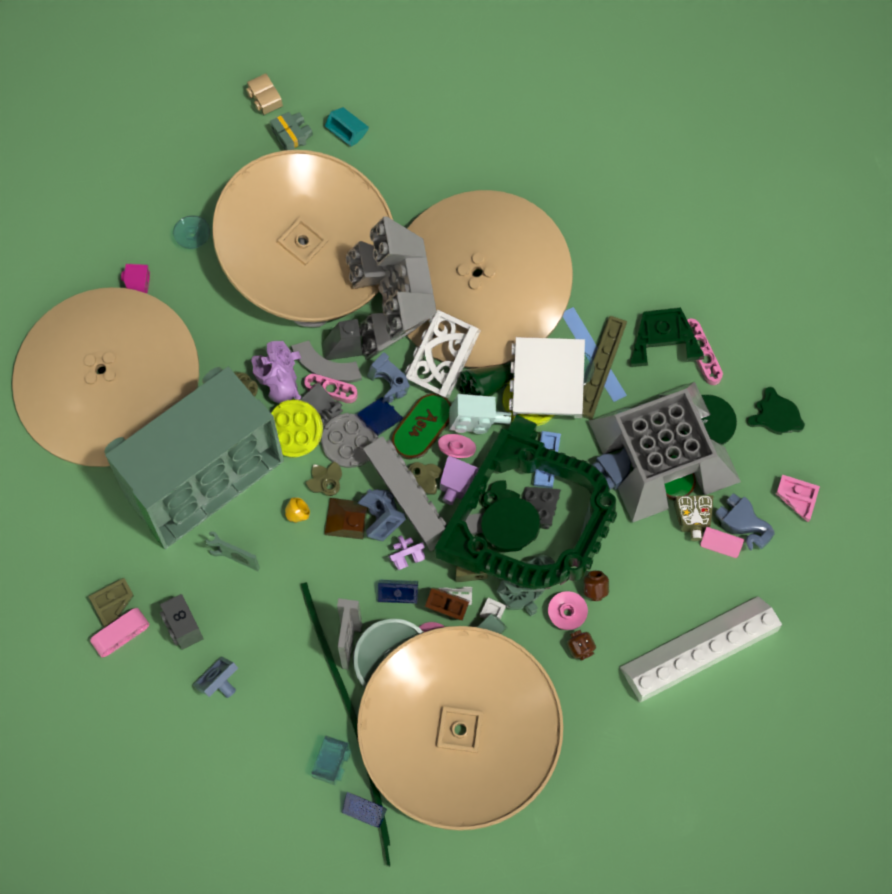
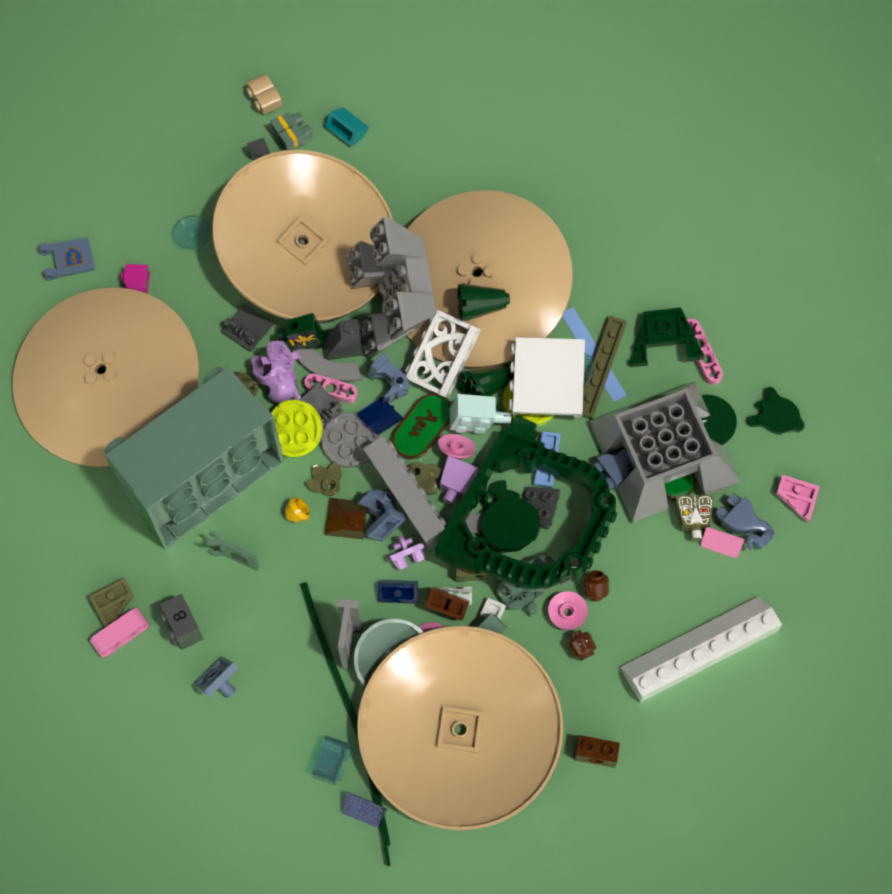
none -> sand blue flag [39,237,95,281]
none -> dark grey hinge [222,304,274,351]
none -> dark grey brick [247,138,270,161]
none -> dark green torso [277,313,324,350]
none -> dark green cone [457,283,510,321]
none -> reddish brown brick [575,735,620,768]

